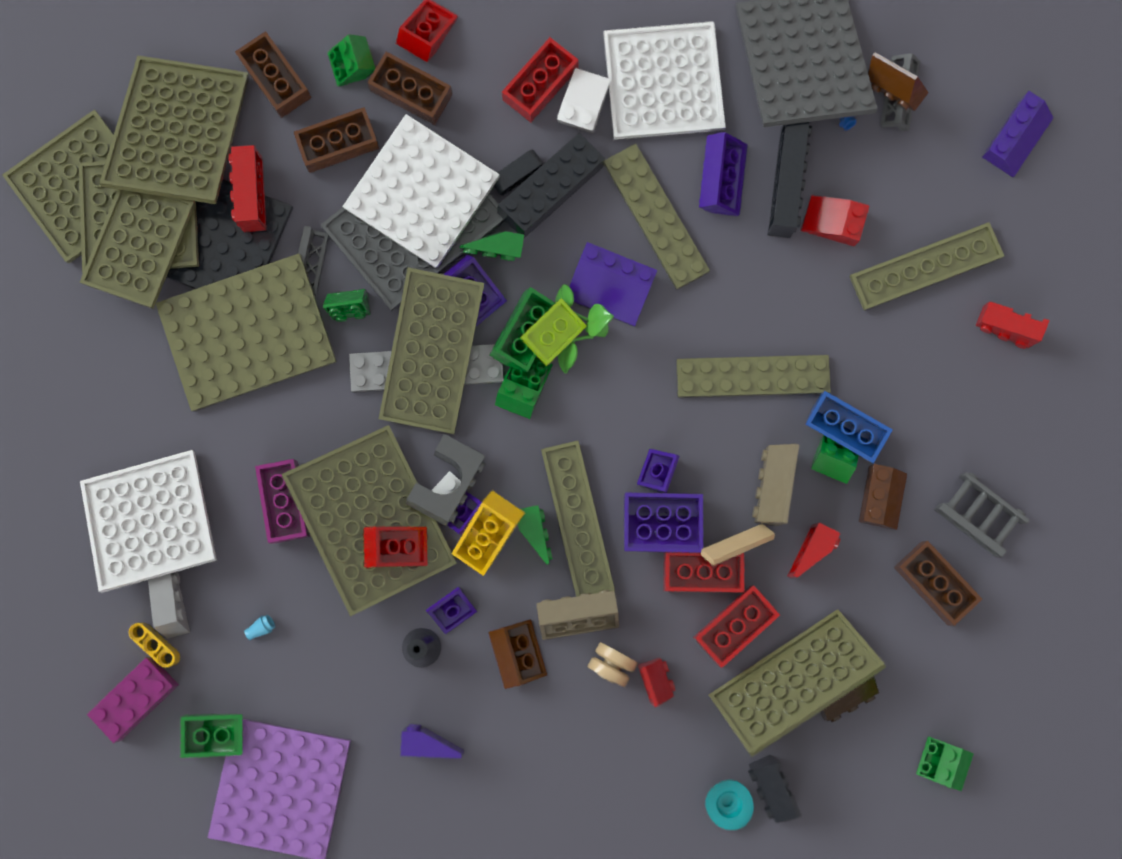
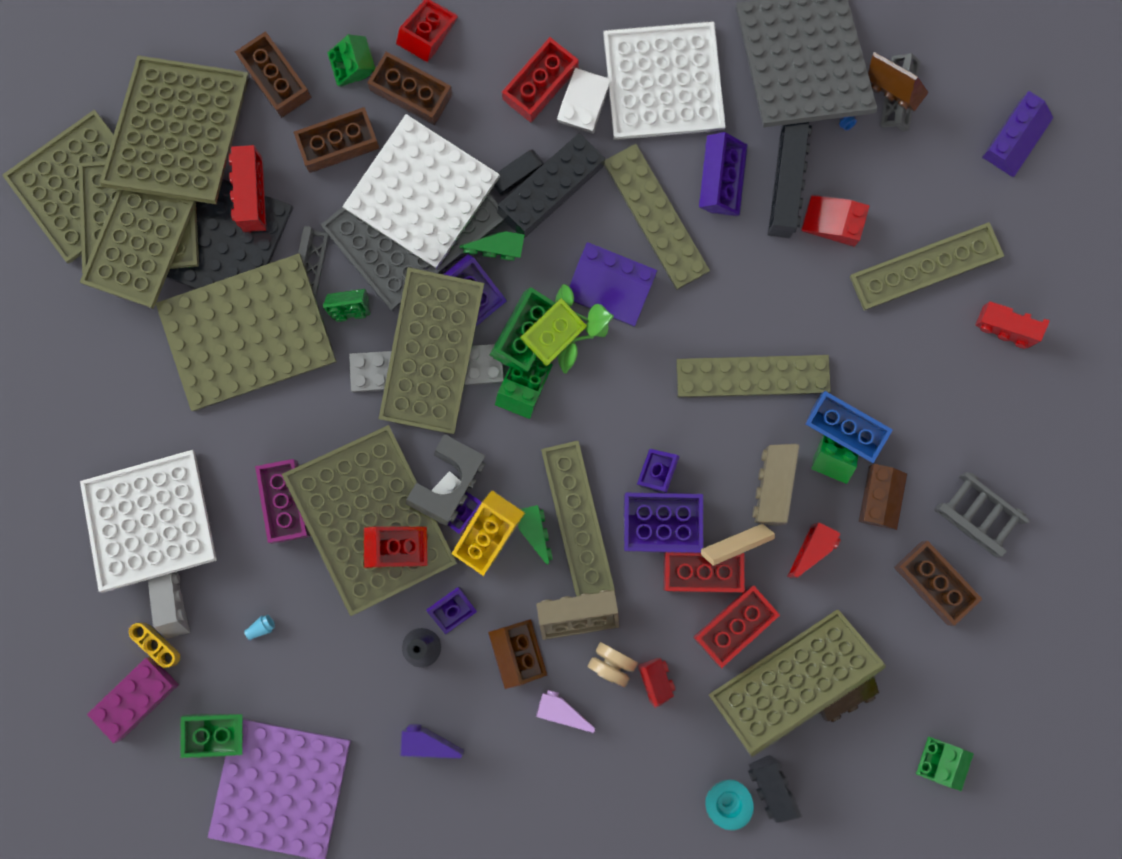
none -> lavender slope [536,690,595,733]

